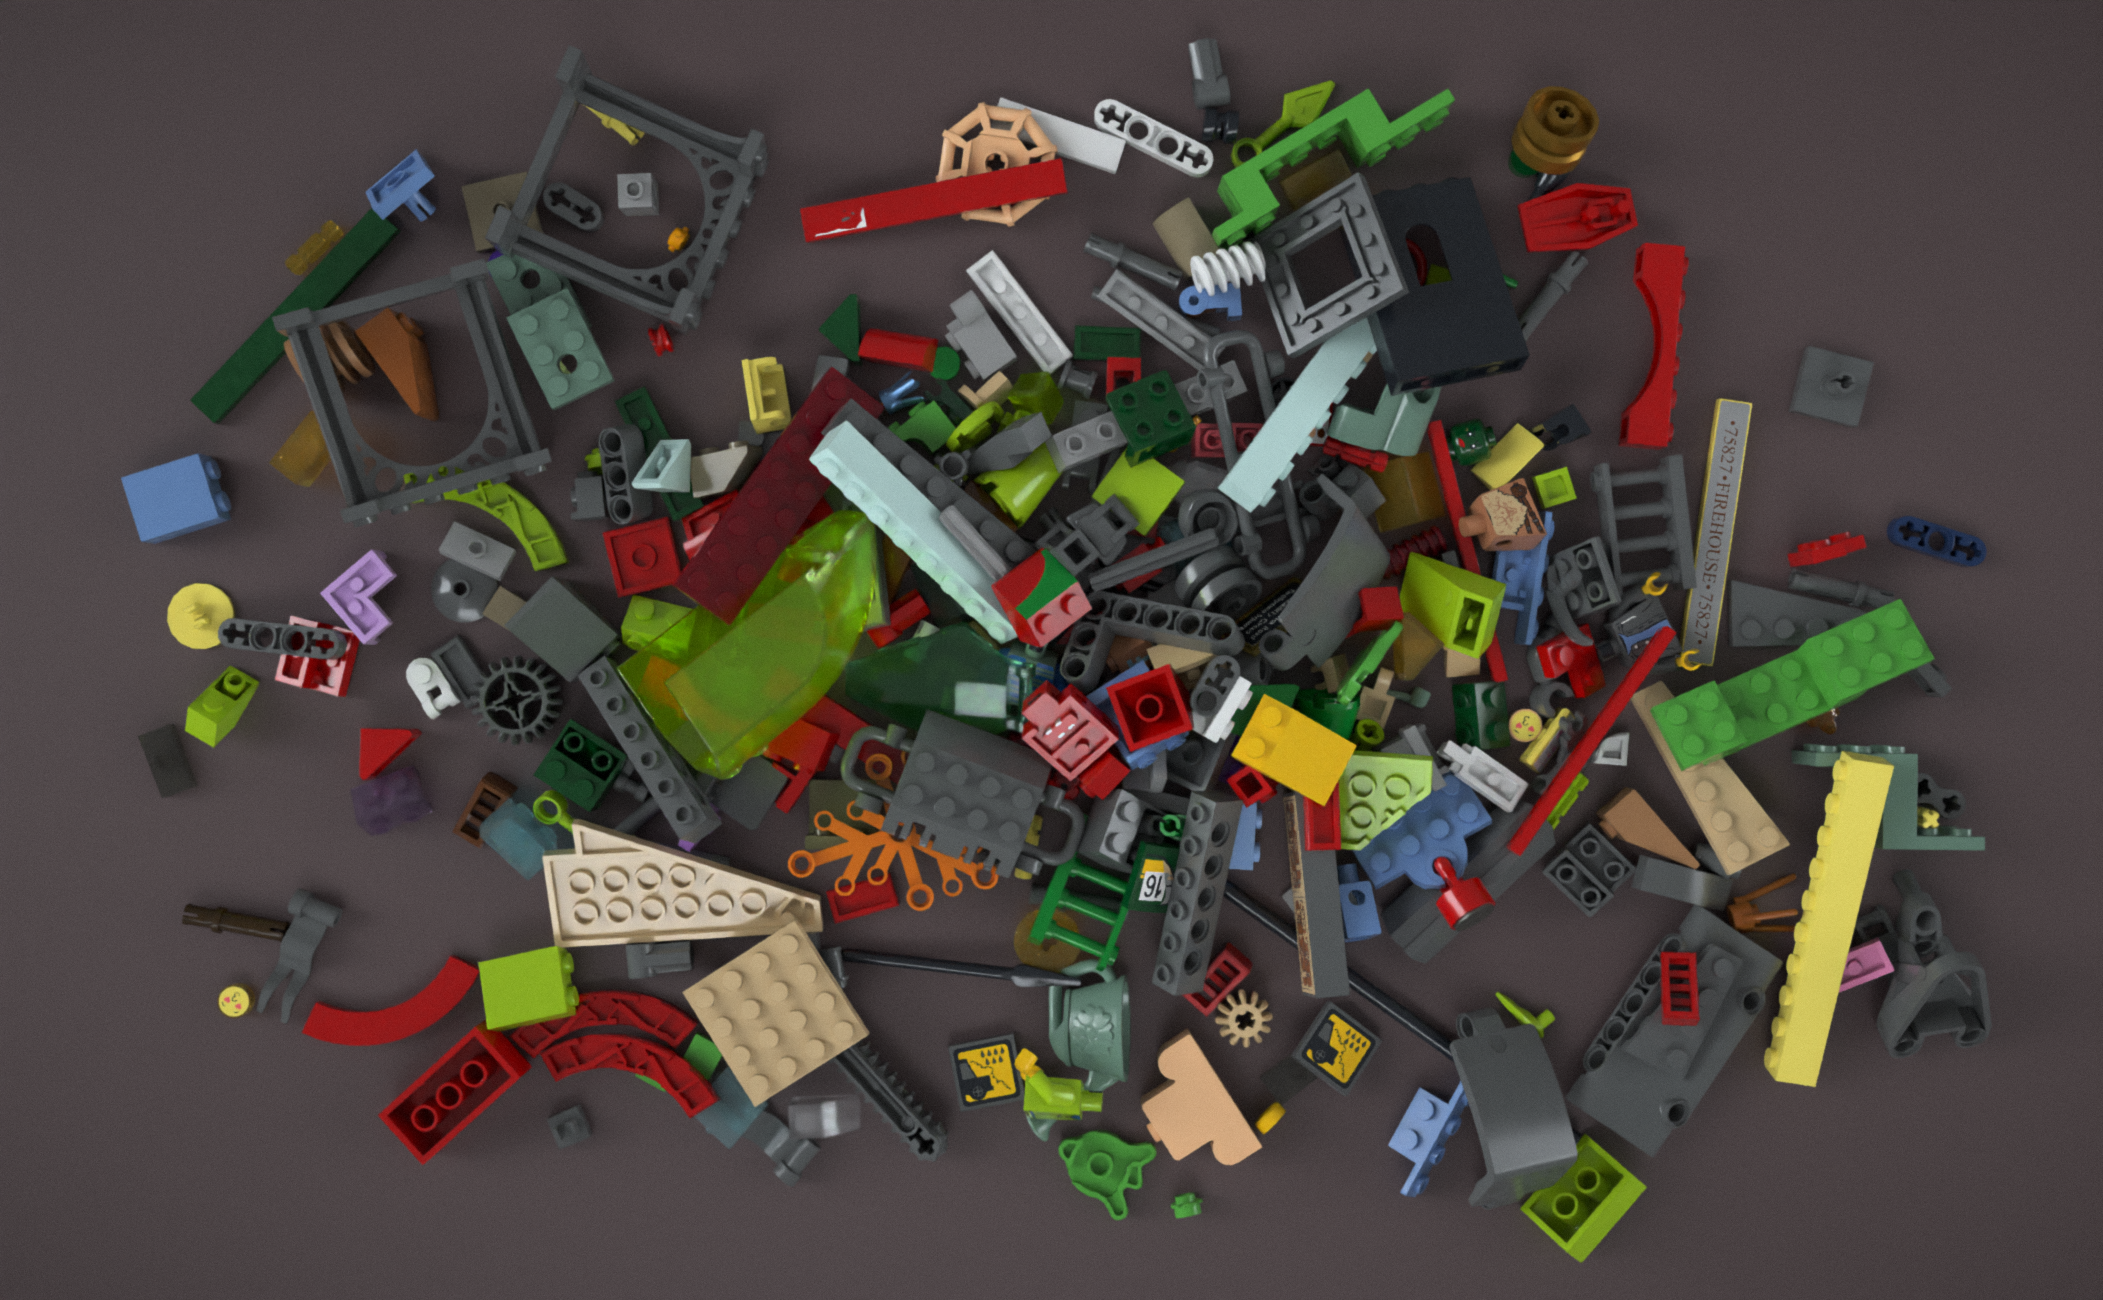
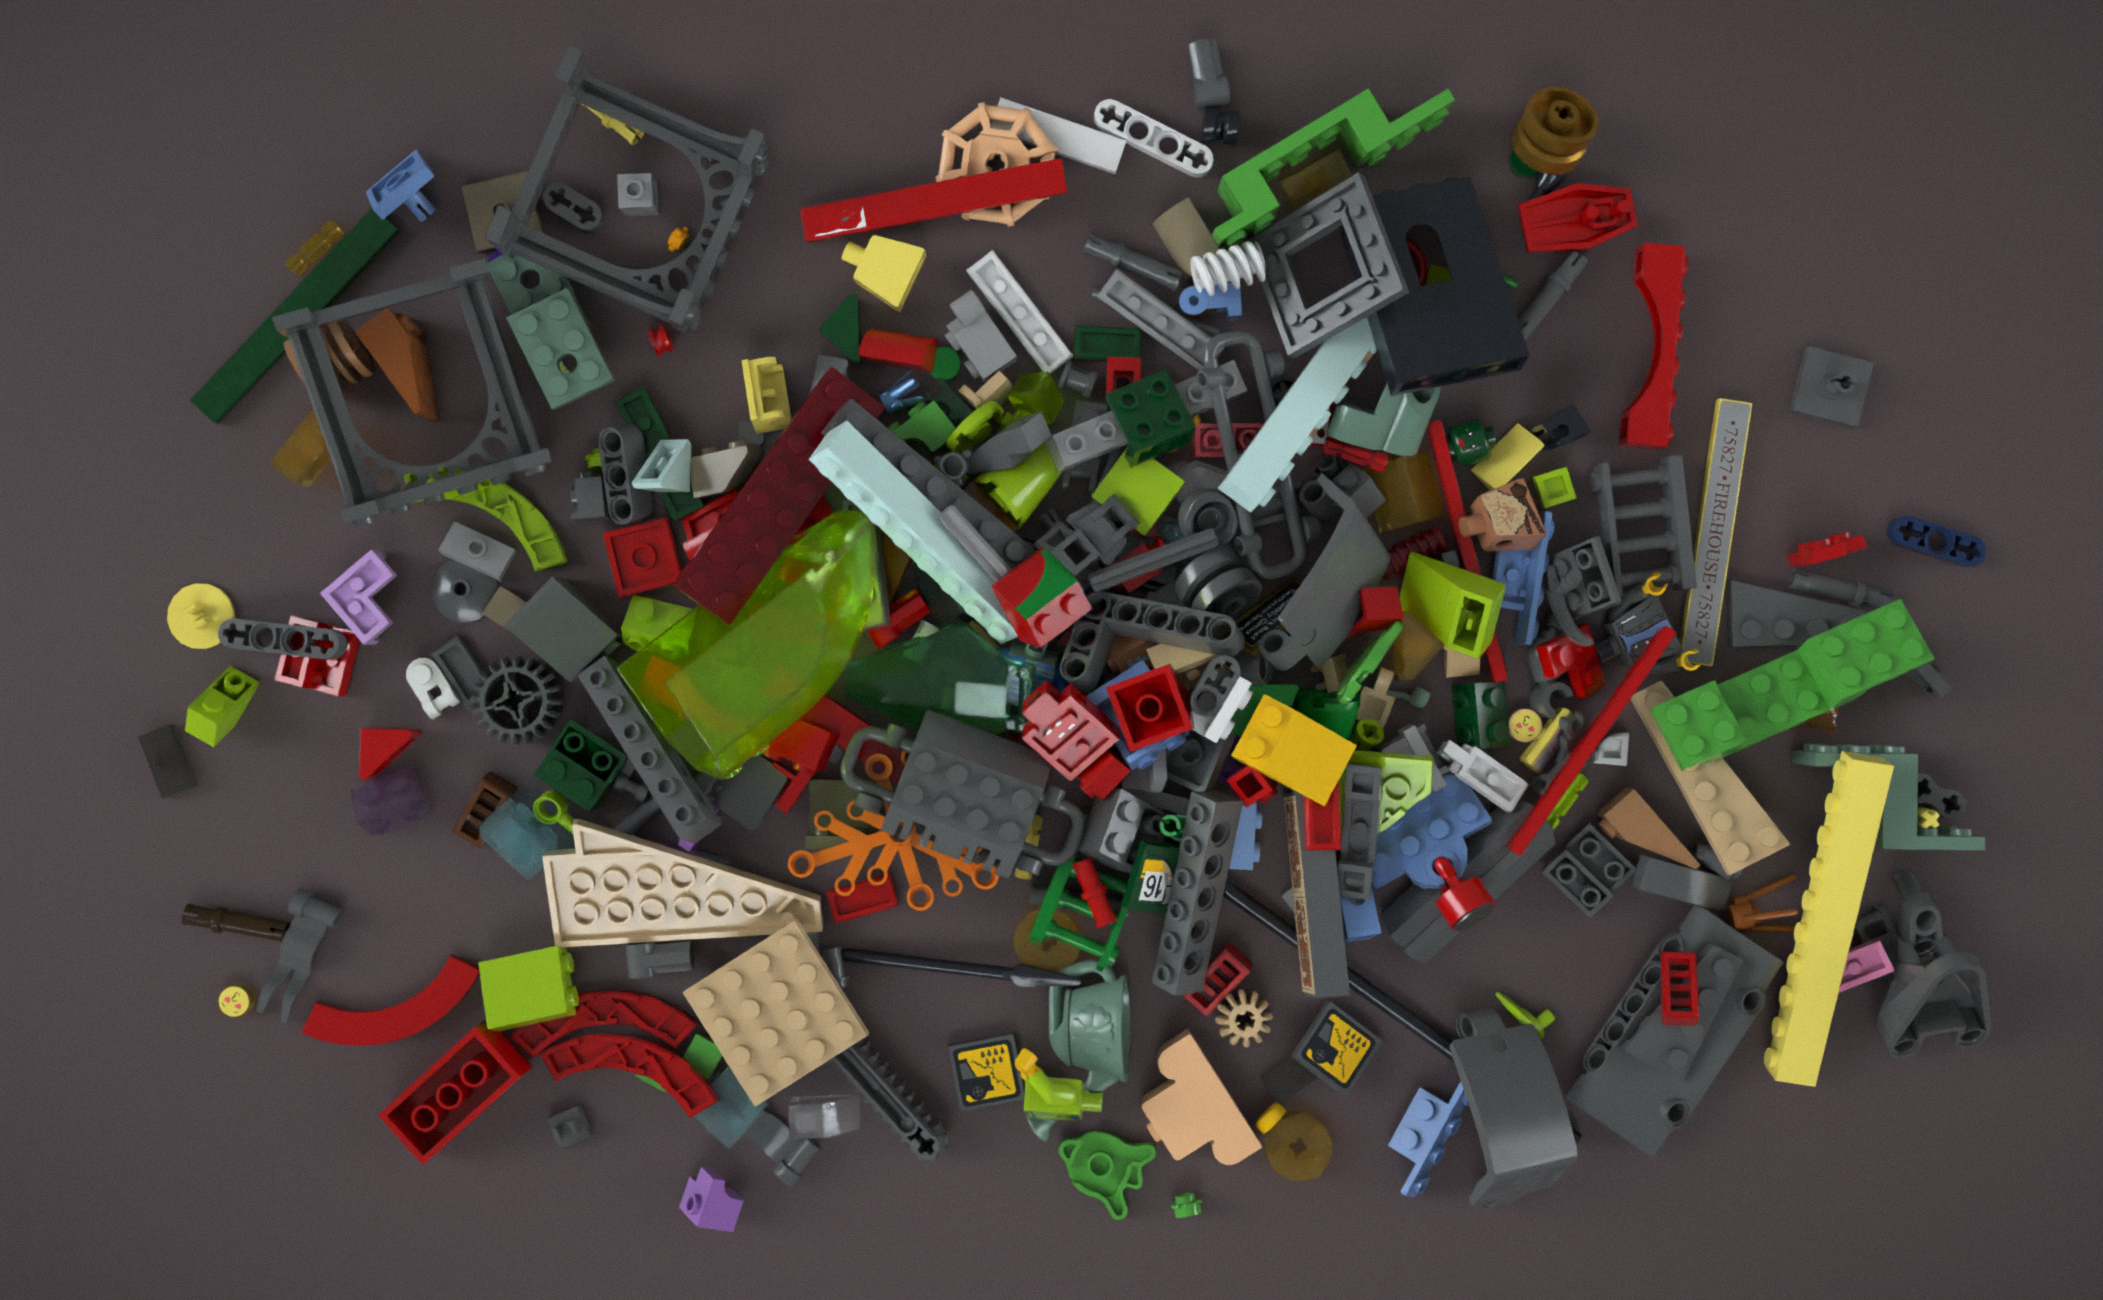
medium blue brick [121,453,231,544] -> none
red plate [1047,771,1080,800] -> none
lime piece [1231,81,1335,168] -> none
lime slope [1520,1134,1647,1263] -> none
none -> medium lavender brick [679,1166,744,1232]
none -> light yellow torso [841,235,927,312]
none -> red pin [1072,857,1117,928]
none -> clear yellow plate [1264,1112,1332,1181]
none -> dark grey slope [1337,763,1382,900]

